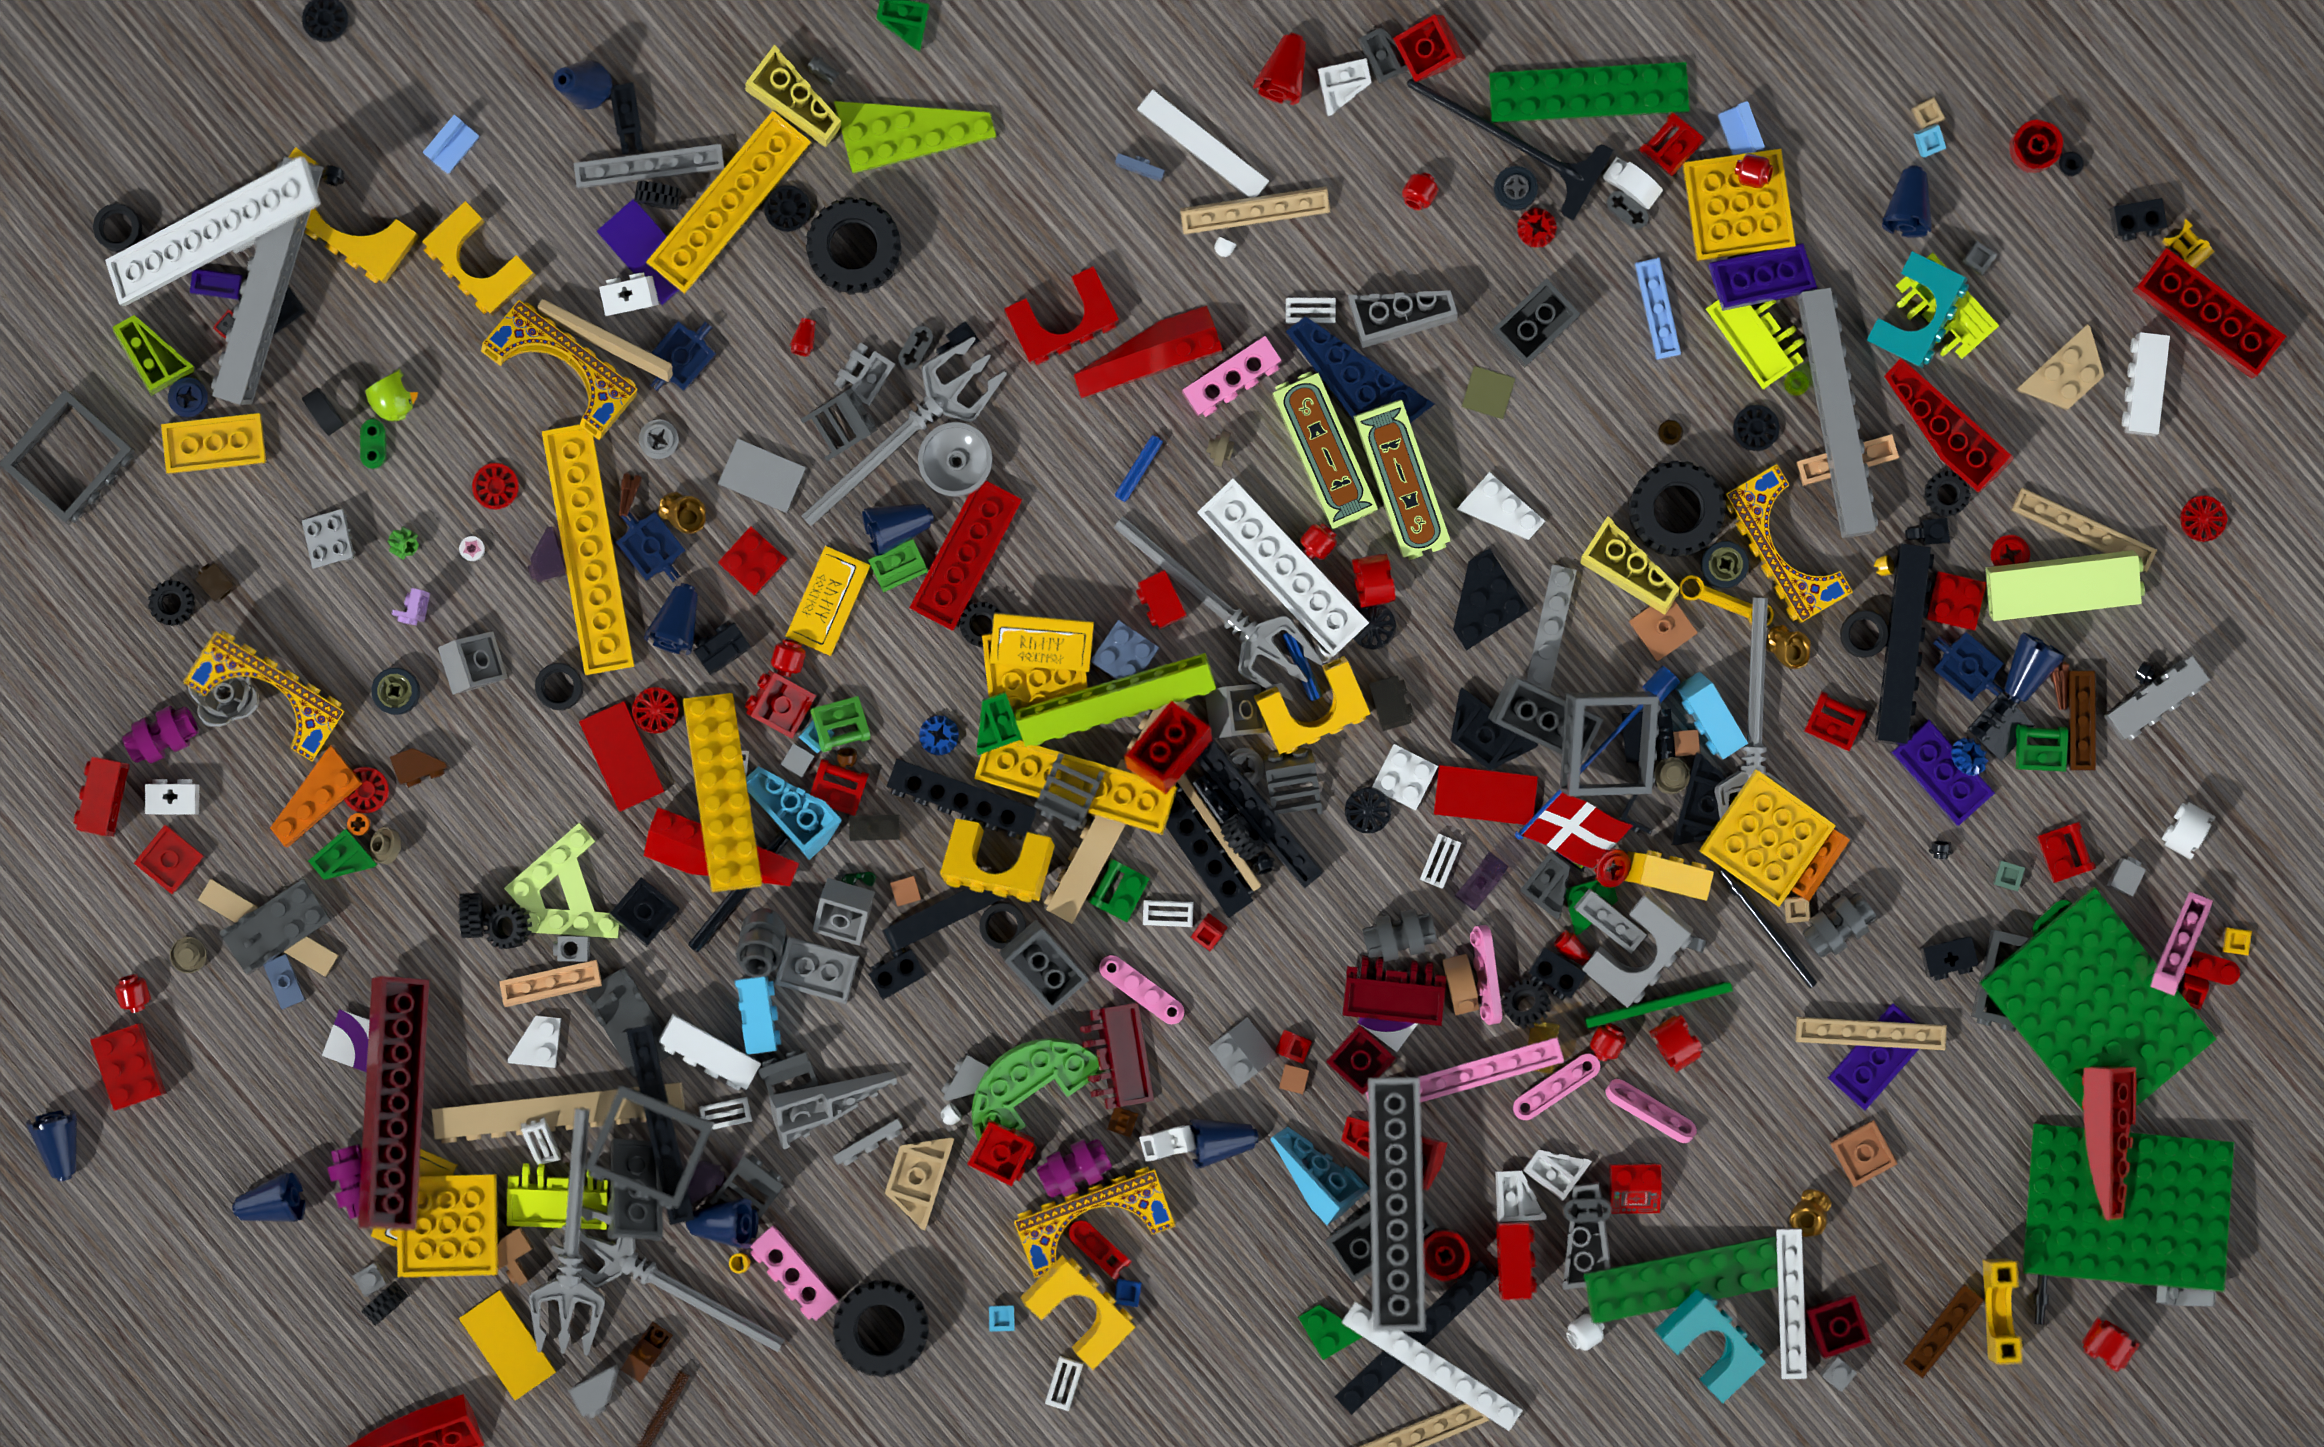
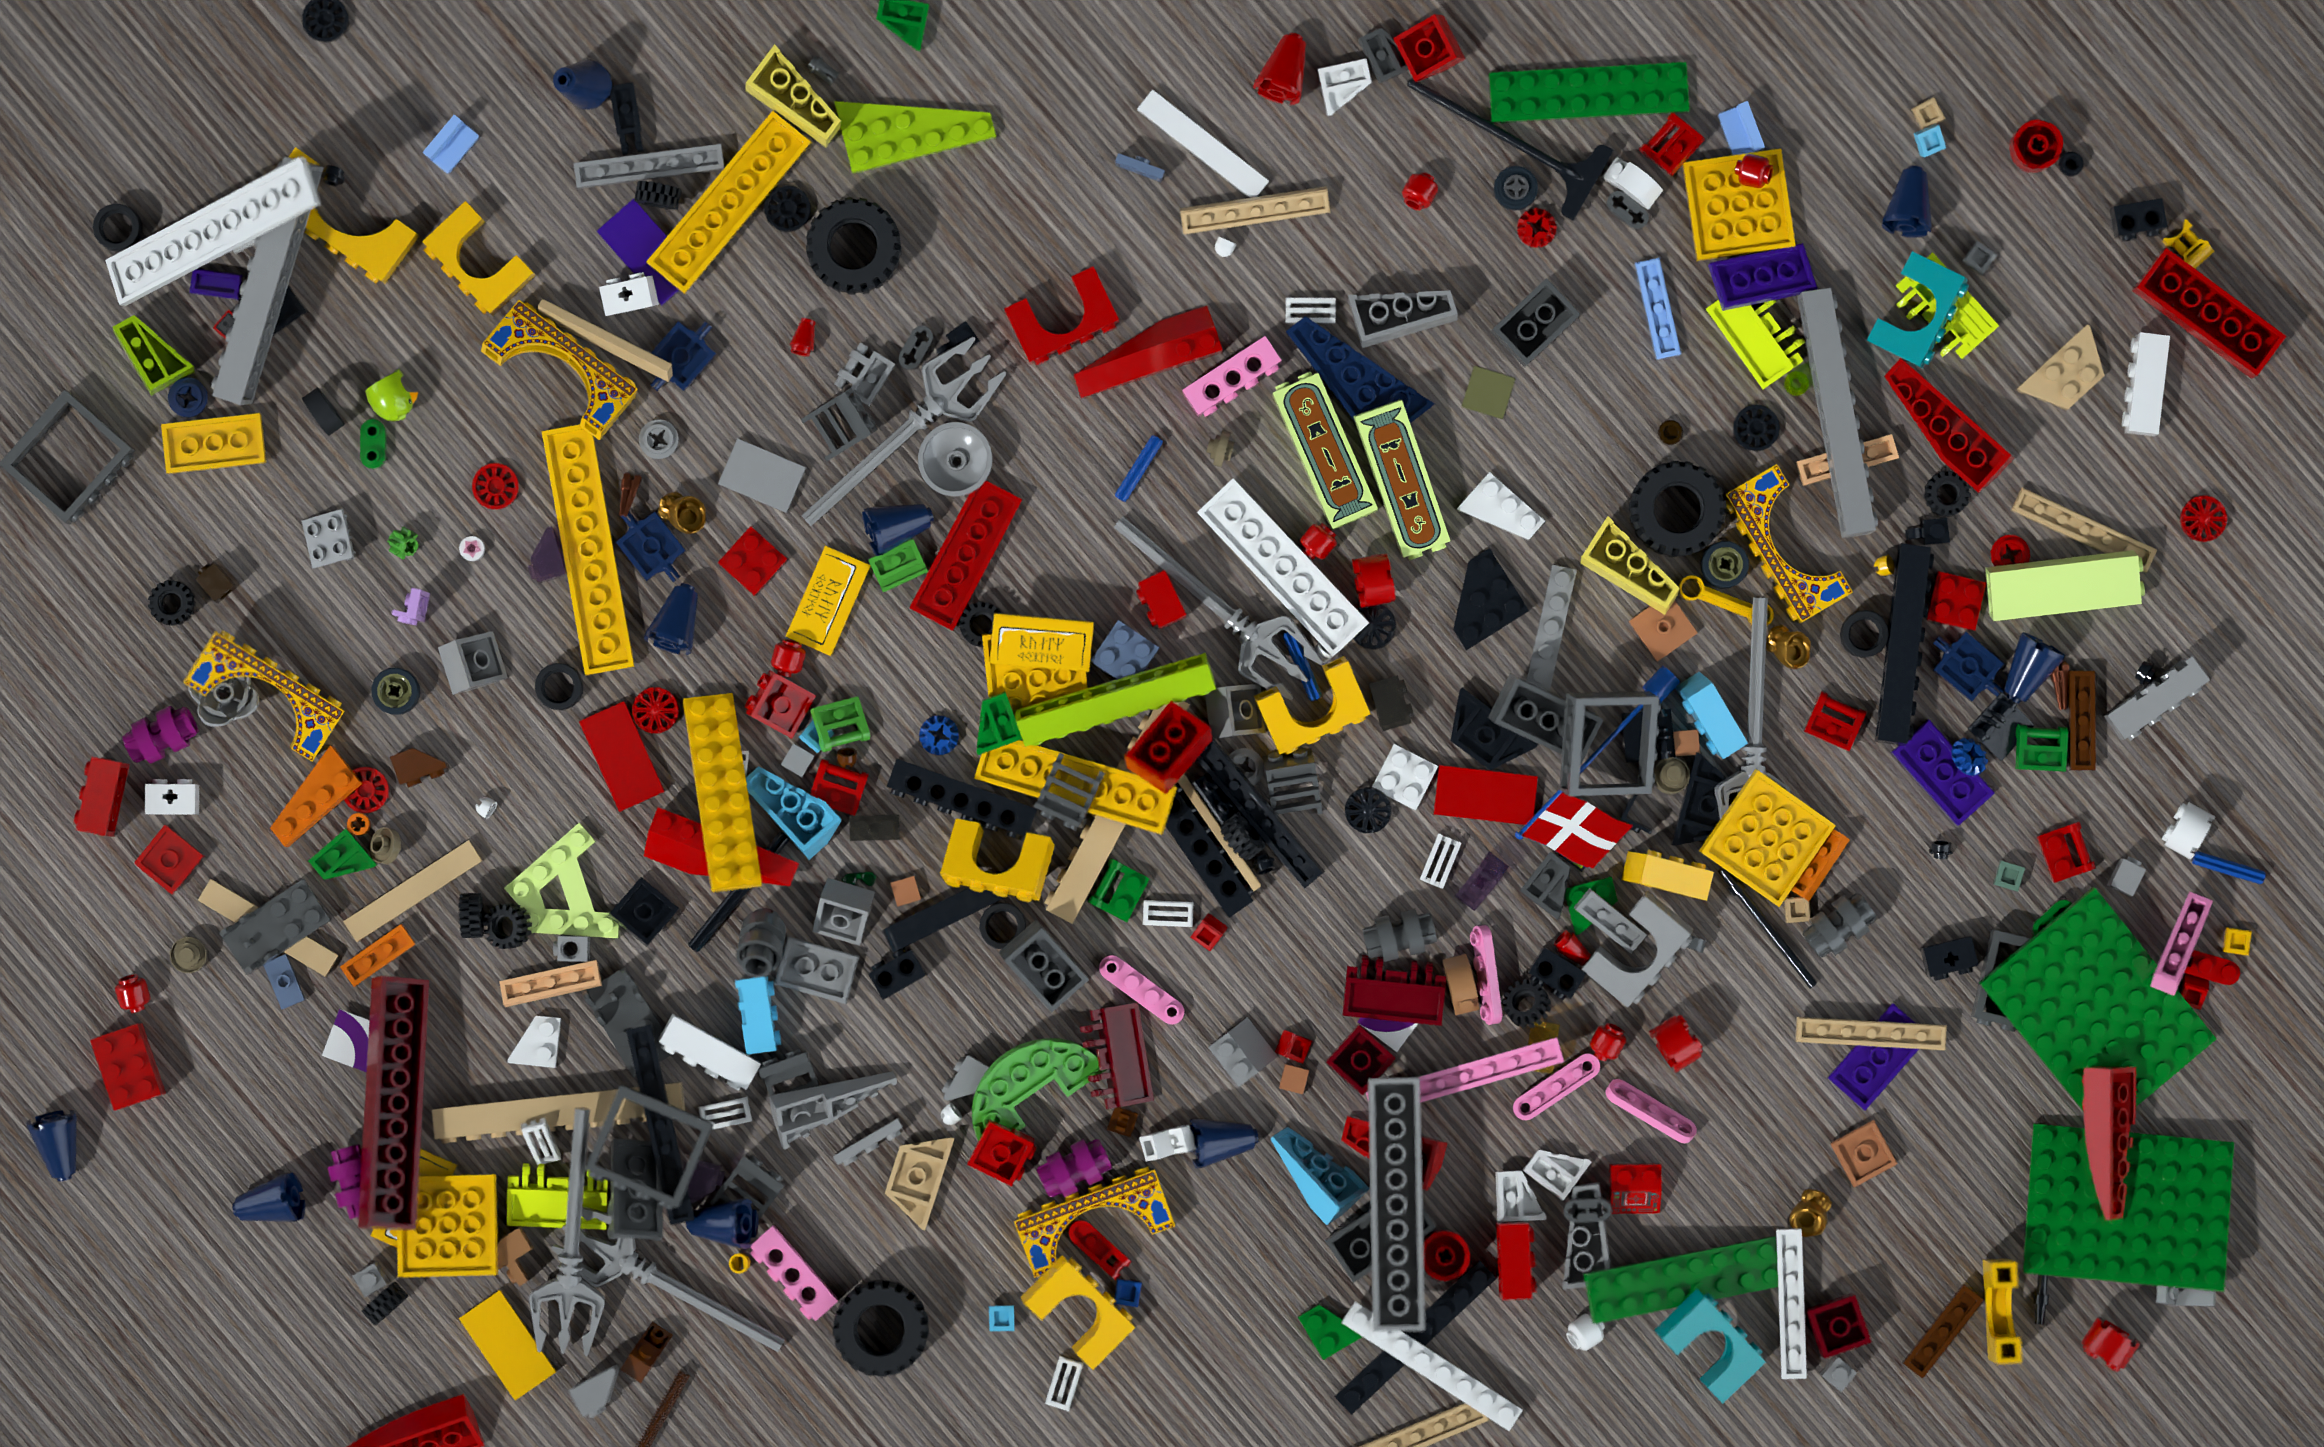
black brick [693,621,752,676] -> none
green tile [1584,981,1733,1028] -> none
red gear [1593,848,1631,888] -> none
none -> orange plate [340,924,416,987]
none -> tan tile [343,840,483,942]
none -> white hinge [476,797,497,819]
none -> blue axle [2192,851,2266,884]

